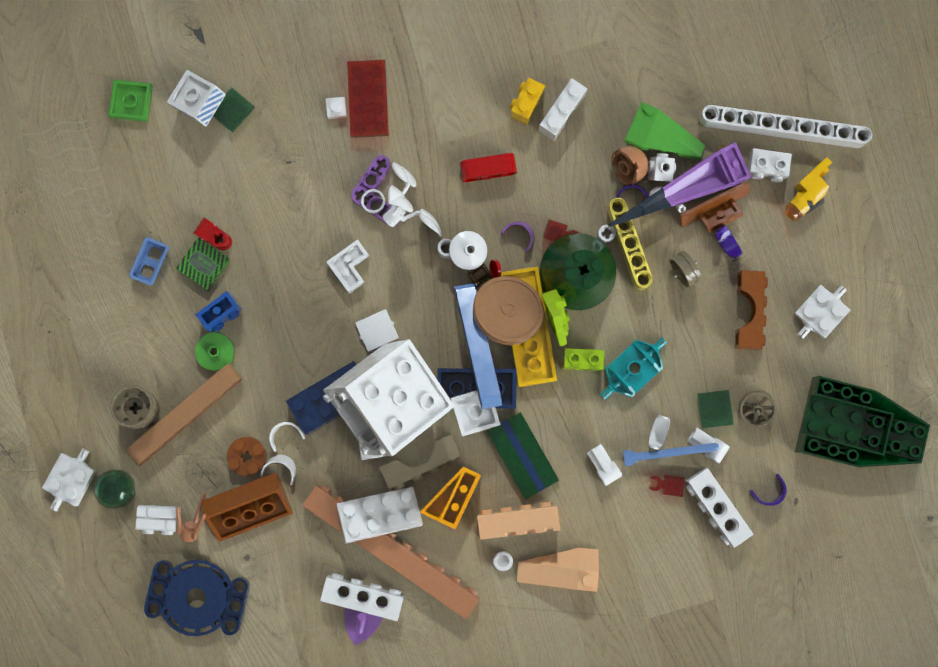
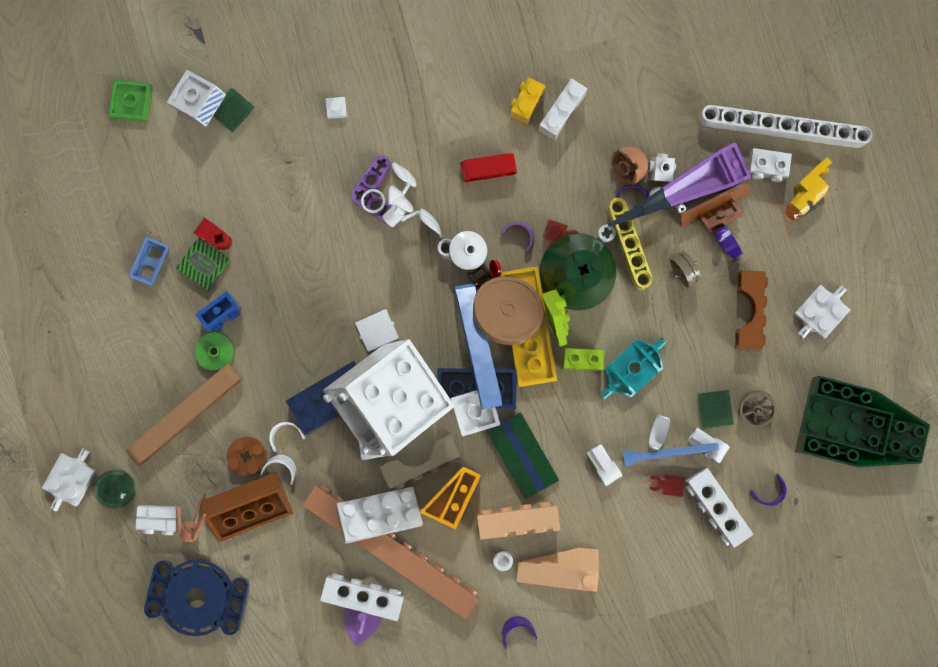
dark tan wheel [110,386,159,430] -> none
white plate [327,240,369,294] -> none
clear red plate [347,60,389,138] -> none
bright green wedge [624,102,705,160] -> none
none -> dark purple helmet [502,616,537,649]

